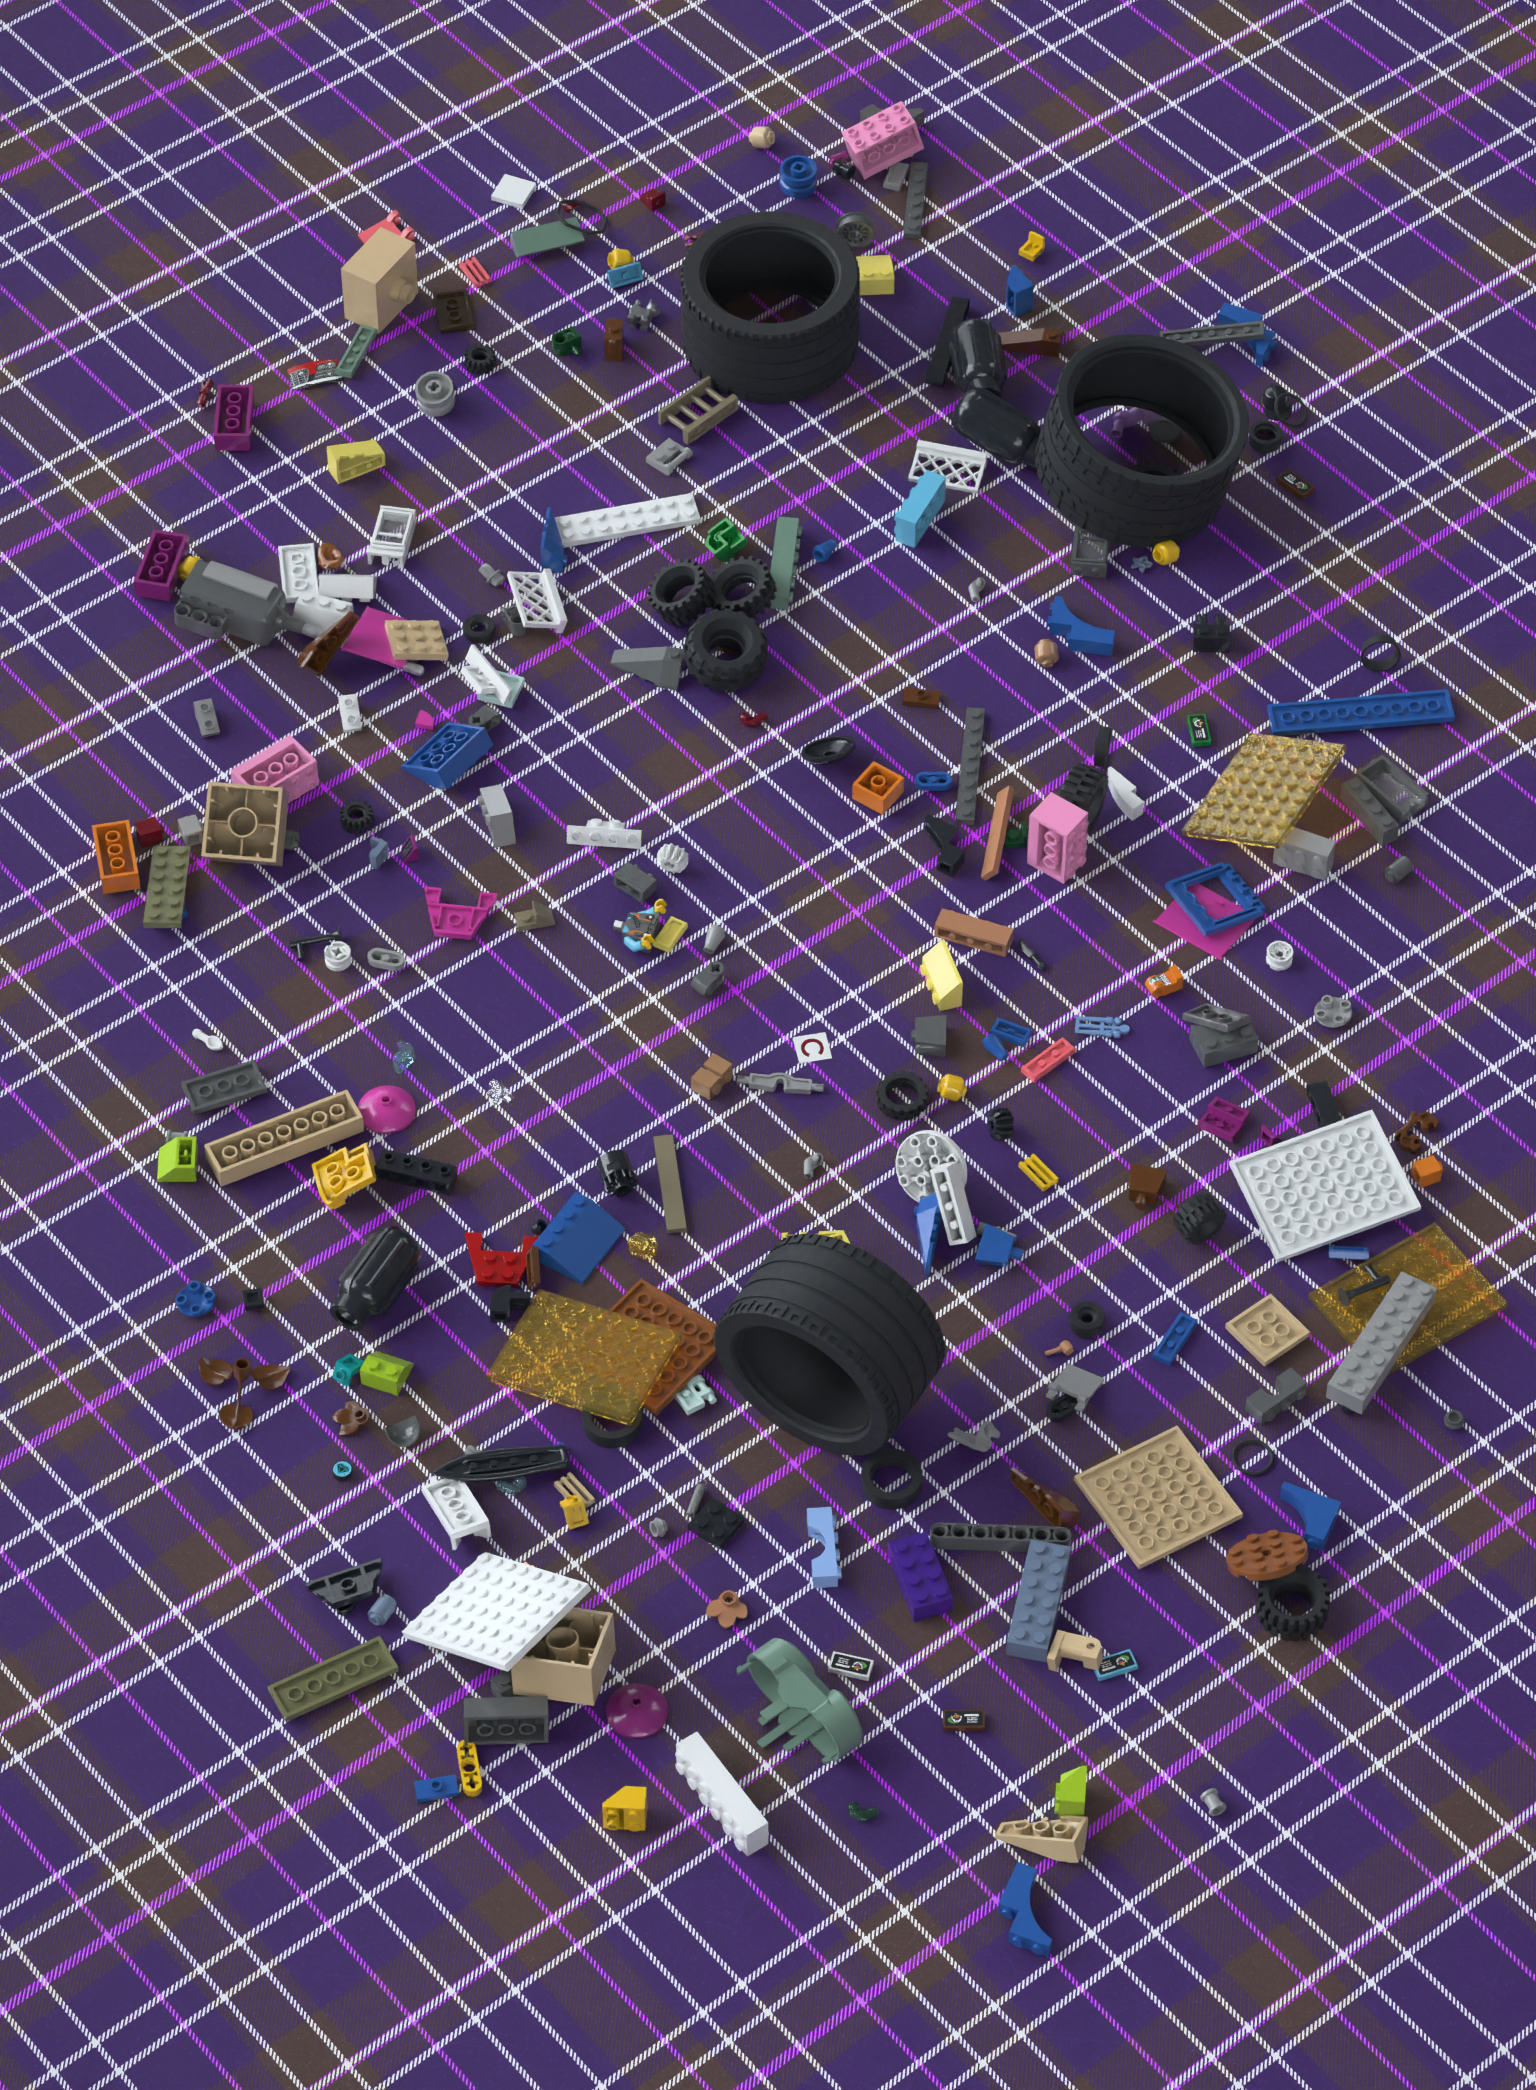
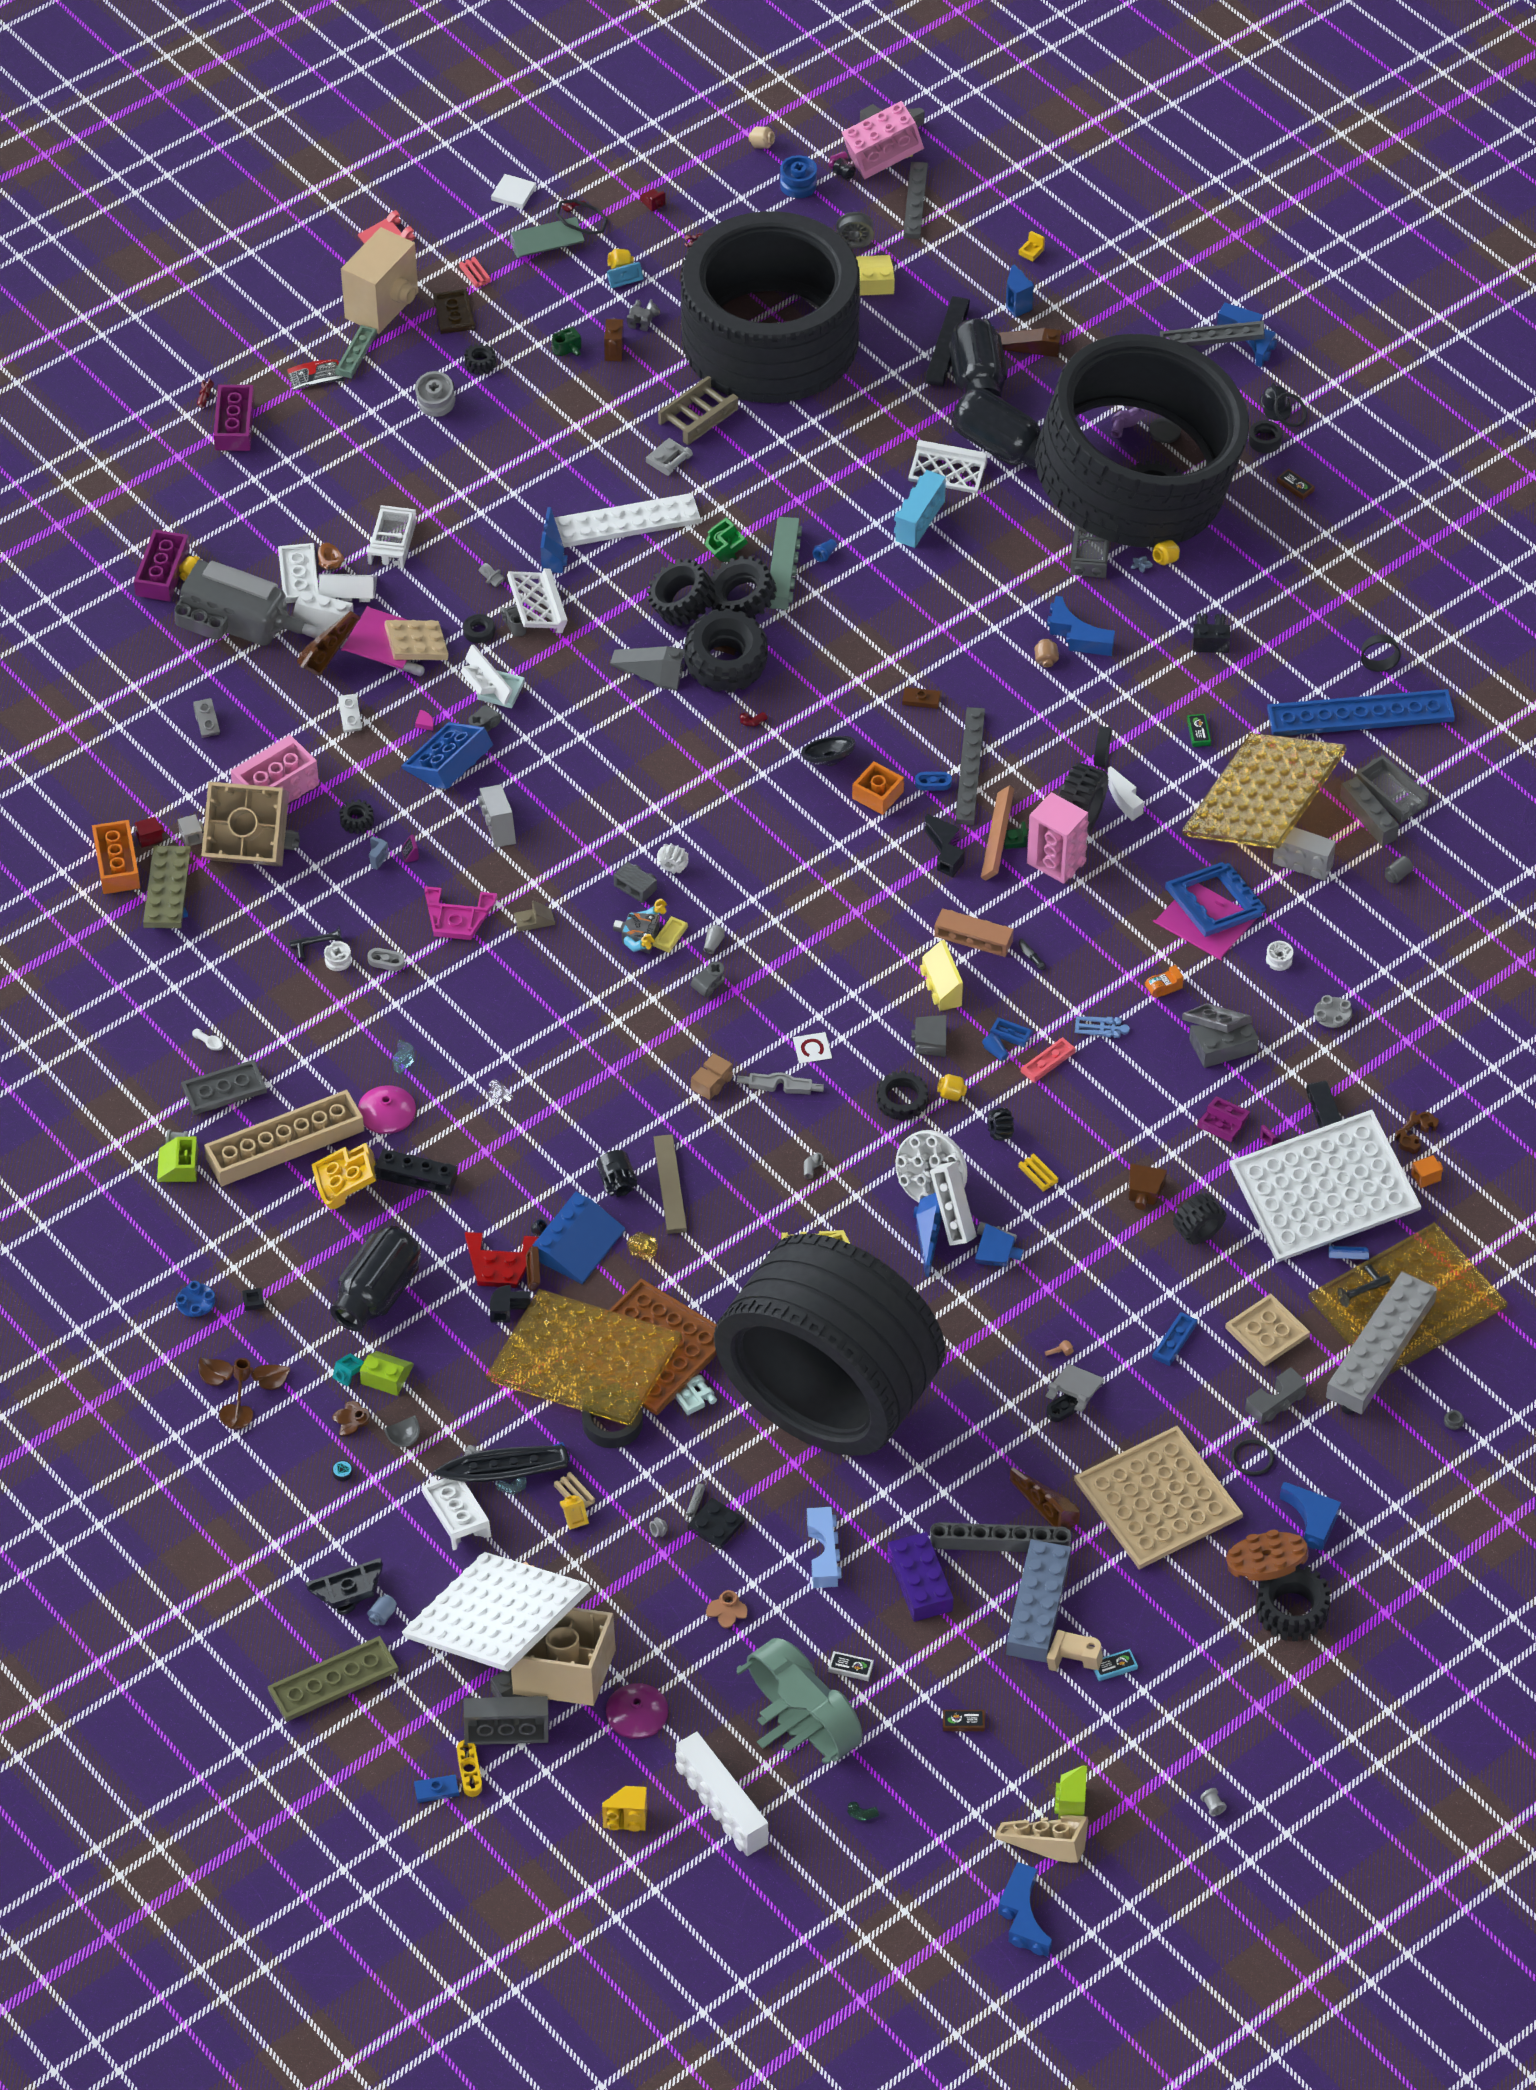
light yellow wedge [327,440,386,484] -> none
white bracket [567,819,642,849] -> none
black tyre [861,1449,922,1510] -> none
light grey tile [883,162,909,191] -> none
light grey hair [948,1421,1000,1452] -> none
light grey arm [968,577,986,602] -> none
black tyre [1069,1301,1105,1339] -> none

